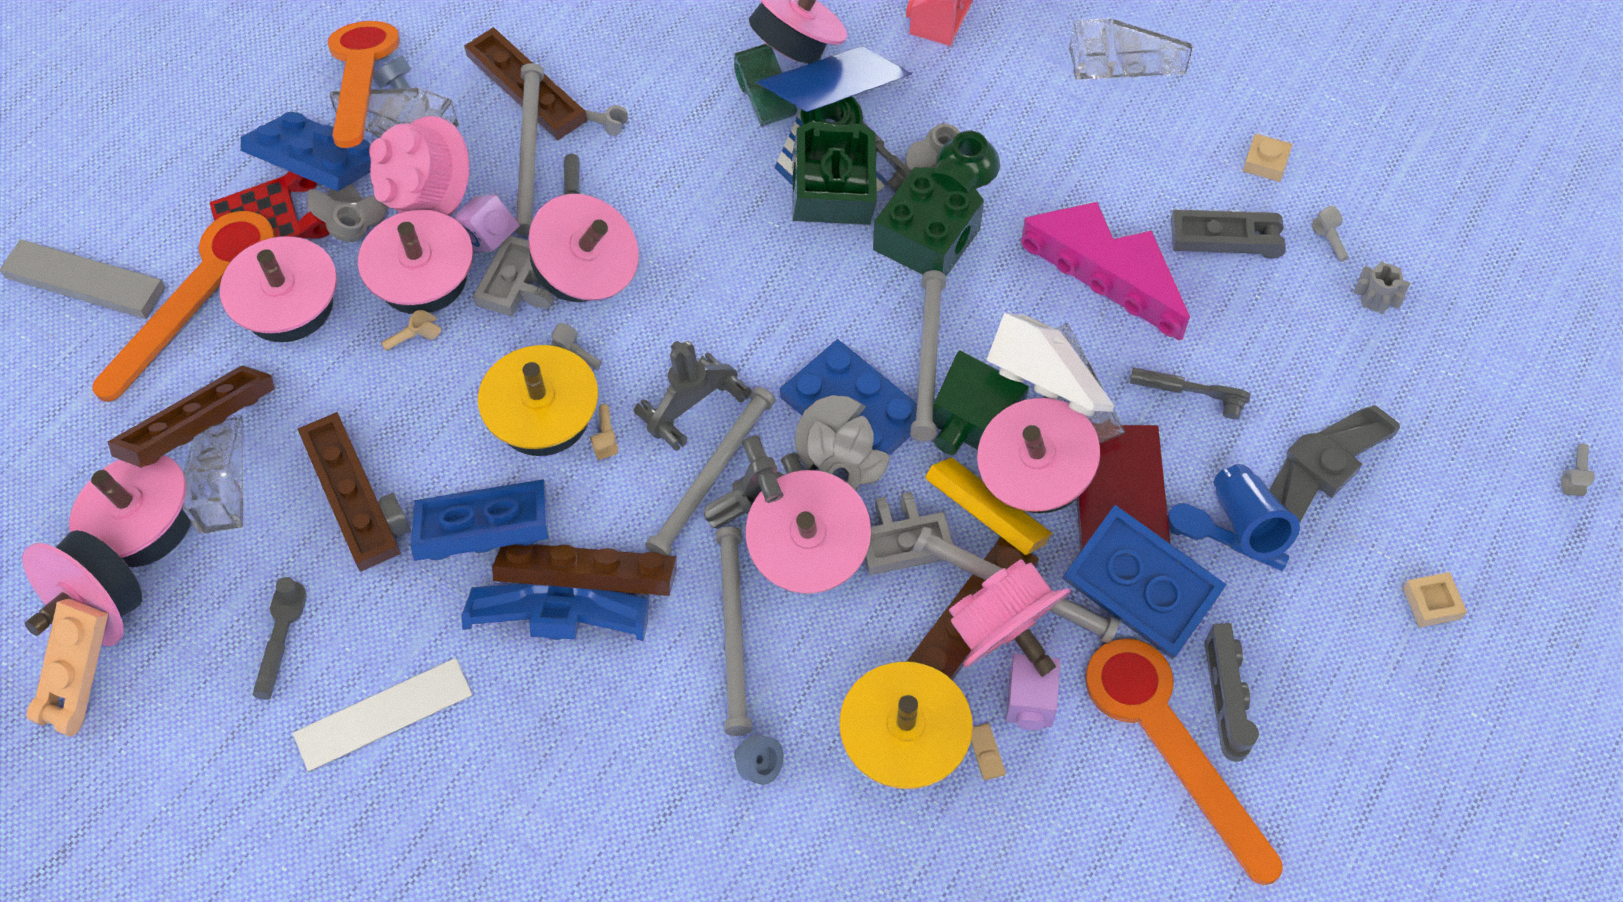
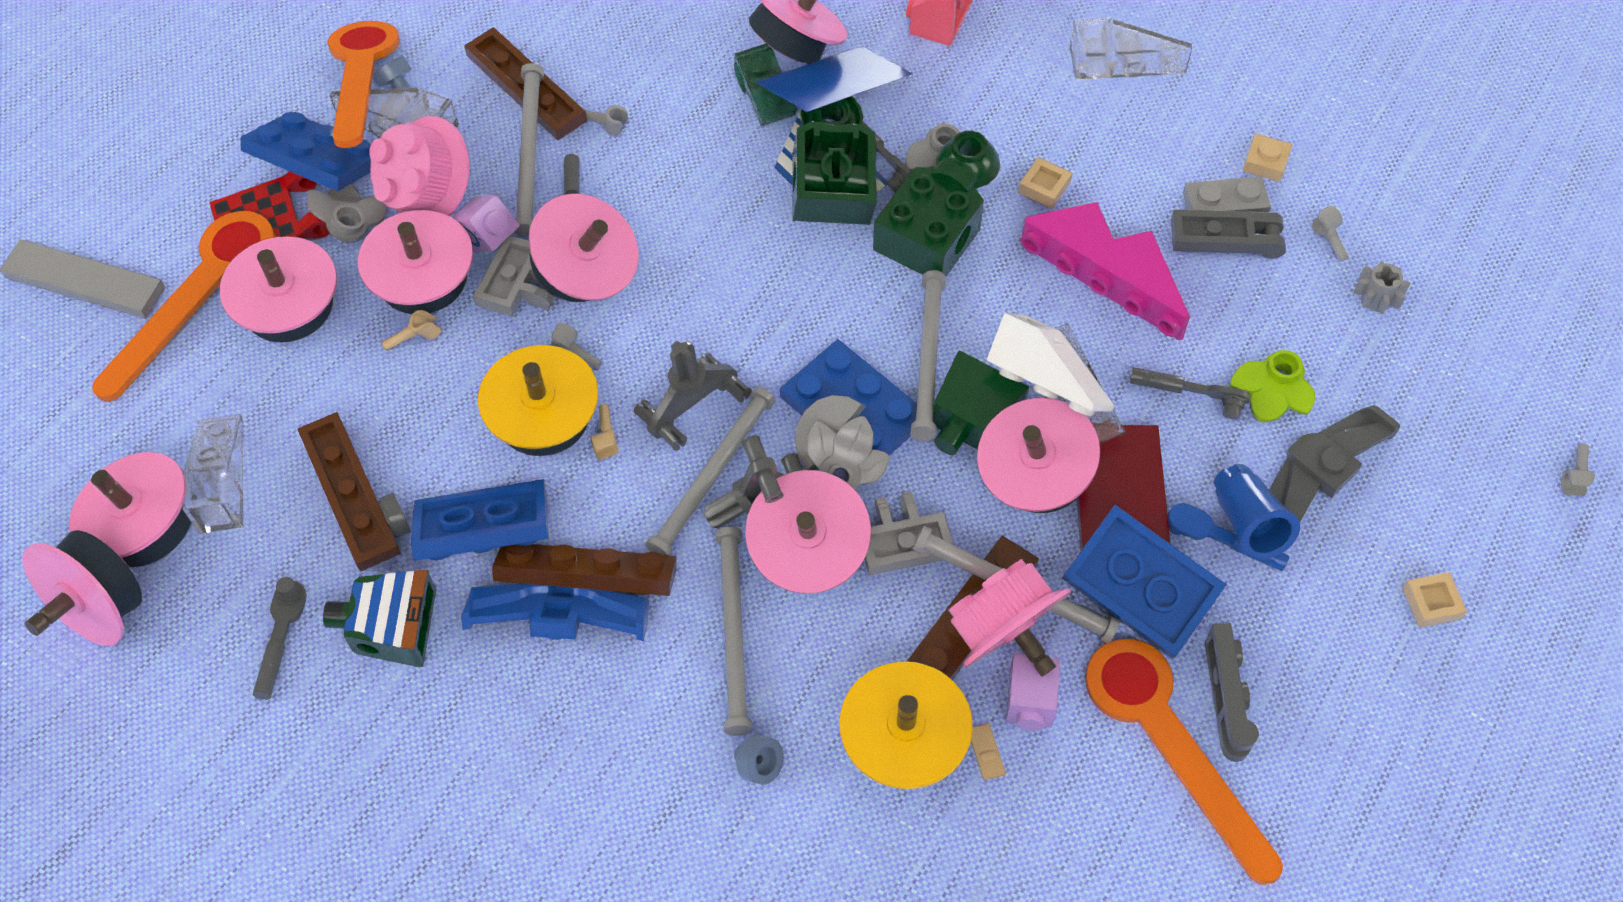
light nougat plate [26,598,109,737] -> none
reddish brown plate [107,365,274,468] -> none
white sticker [293,658,472,772] -> none
yellow tile [925,457,1052,555] -> none
none -> torso [323,570,437,667]
none -> tan plate [1018,157,1073,209]
none -> light grey plate [1183,176,1271,212]
none -> lime plate [1230,350,1315,422]

